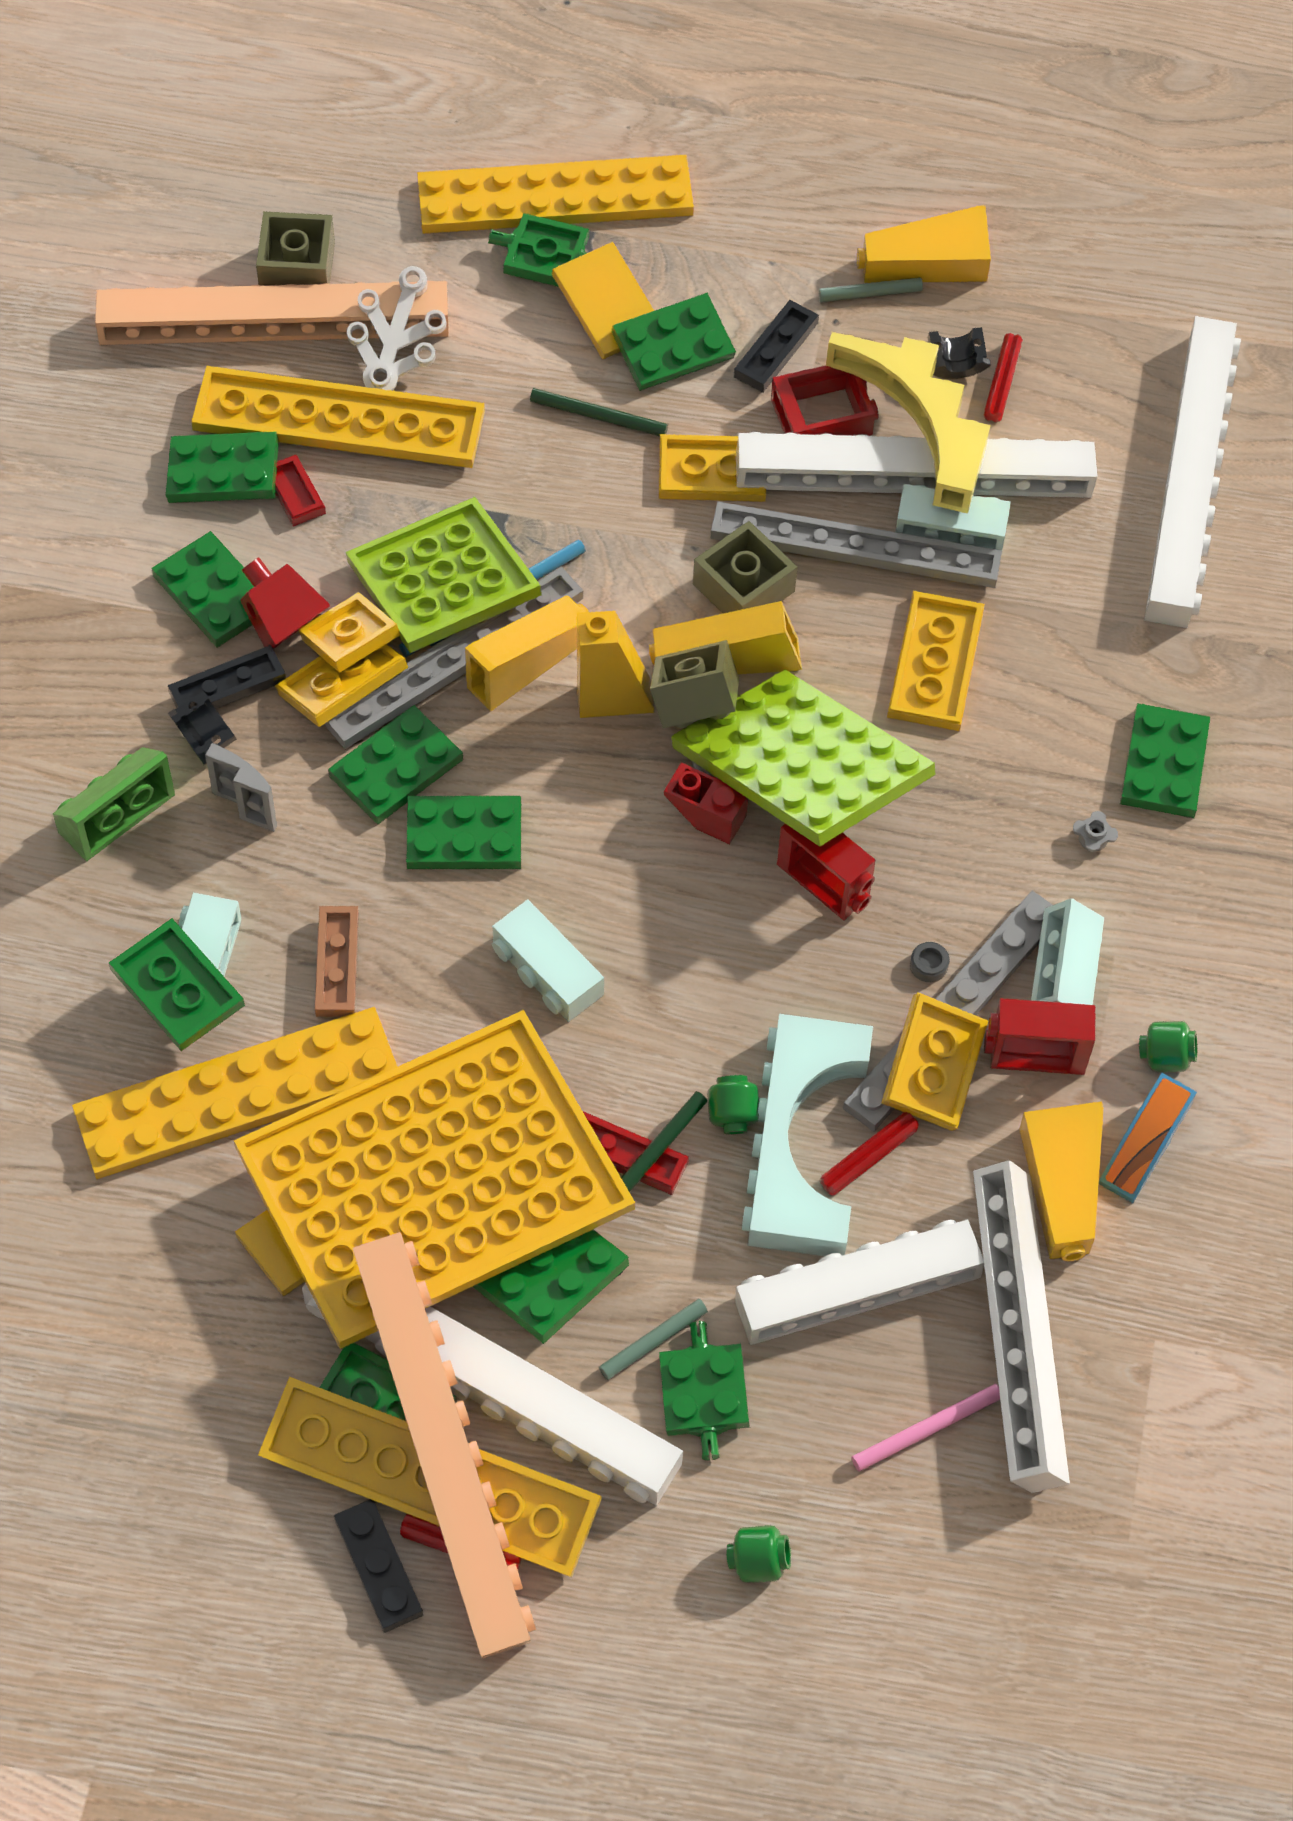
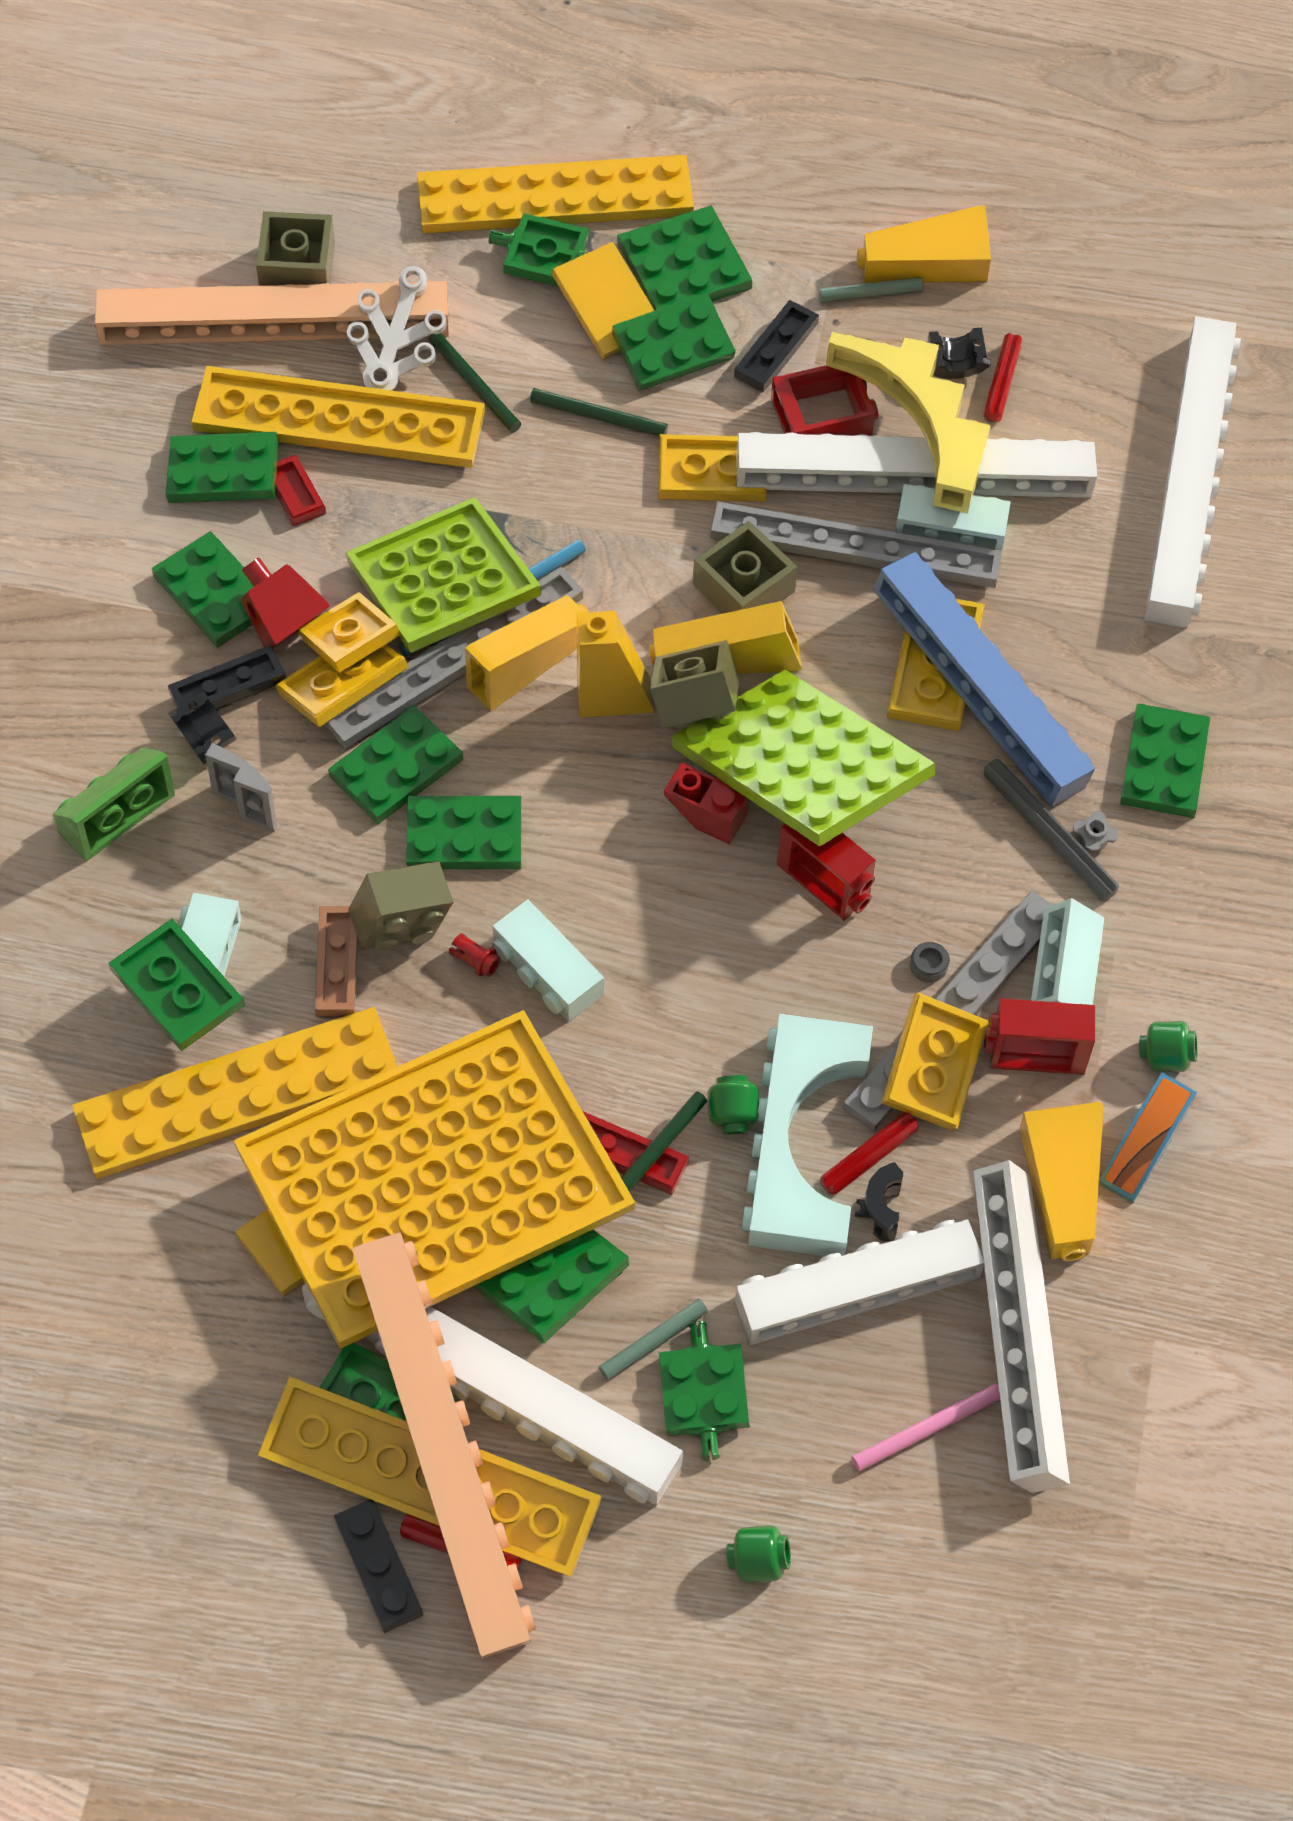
none -> olive brick [348,861,454,951]
none -> dark green bar [429,333,522,433]
none -> red pin [449,933,501,977]
none -> green plate [617,205,753,311]
none -> black piece [855,1162,903,1242]
none -> medium blue brick [873,552,1096,807]
none -> dark grey axle [983,759,1119,901]

